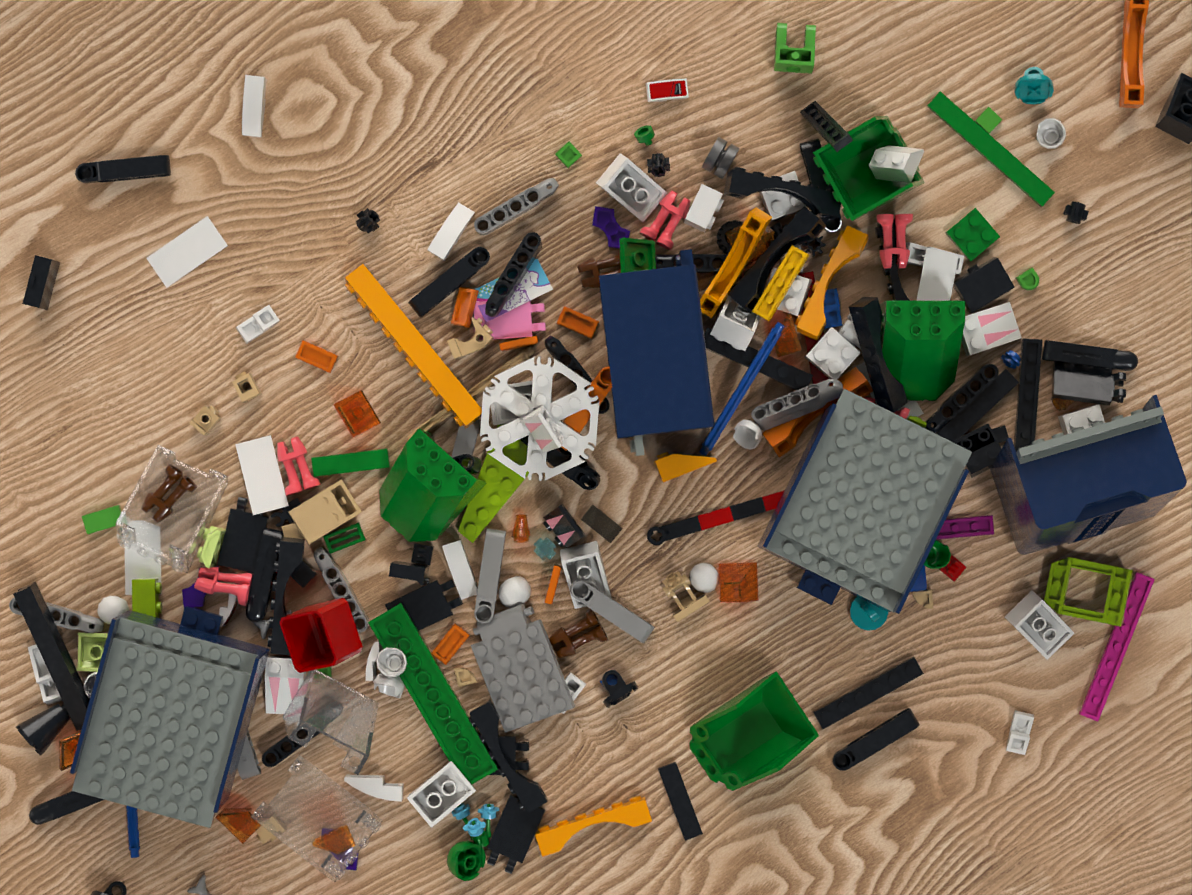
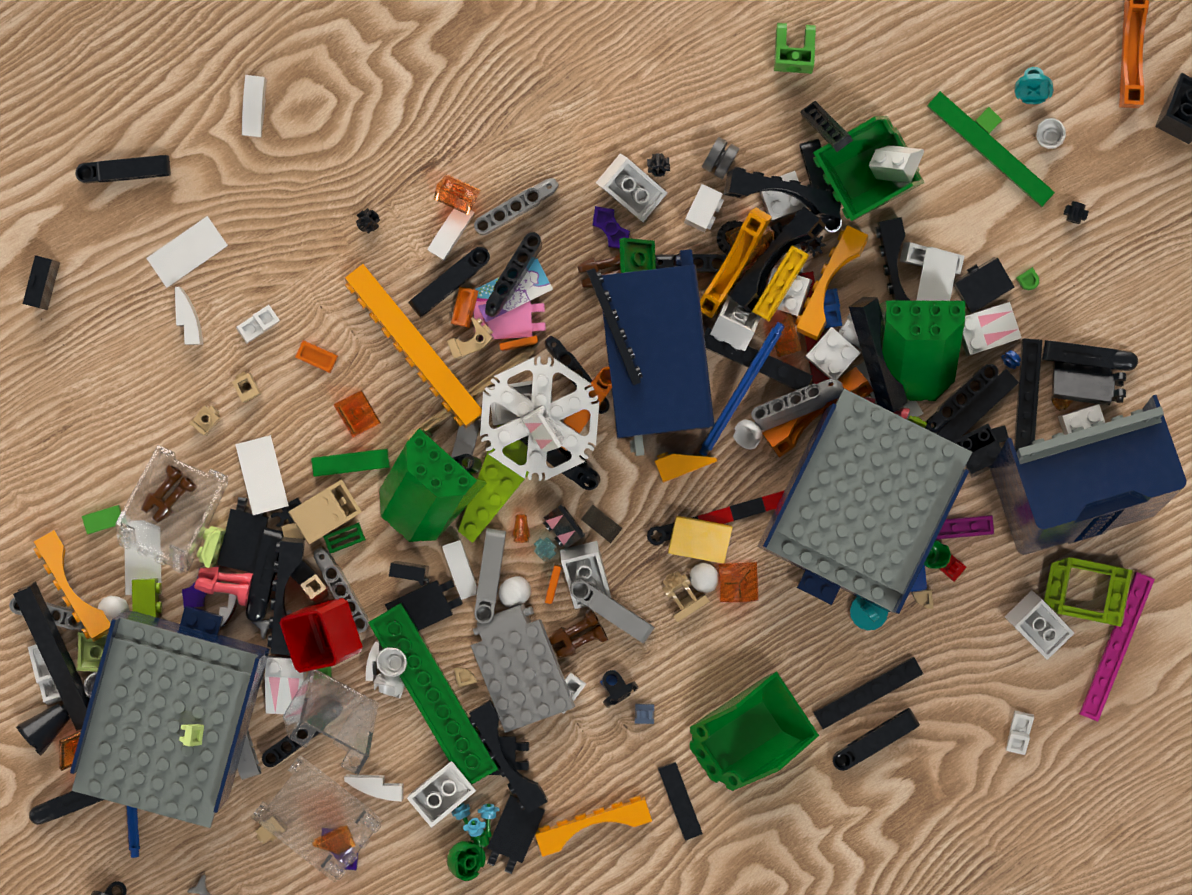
clear orange slope [215,808,262,844] -> none
coral piece [277,437,320,496] -> none
black tile [411,543,434,566] -> none
orange tile [432,623,470,665] -> none
bright green tile [555,141,582,169] -> none
orange tile [556,306,599,339] -> none
green tile [634,125,655,146] -> none
coral piece [640,190,690,250] -> none
slope [646,78,689,102] -> none
coral piece [876,214,913,269] -> none
green plate [946,208,1000,262] -> none
none -> light orange arch [33,530,110,642]
none -> white slope [175,287,203,345]
none -> yellowish green tile [179,724,204,746]
none -> tan brick [300,574,329,604]
none -> clear orange slope [434,174,481,215]
none -> black plate [587,268,643,386]
none -> sand blue tile [635,704,654,724]
none -> yellow tile [668,515,733,564]

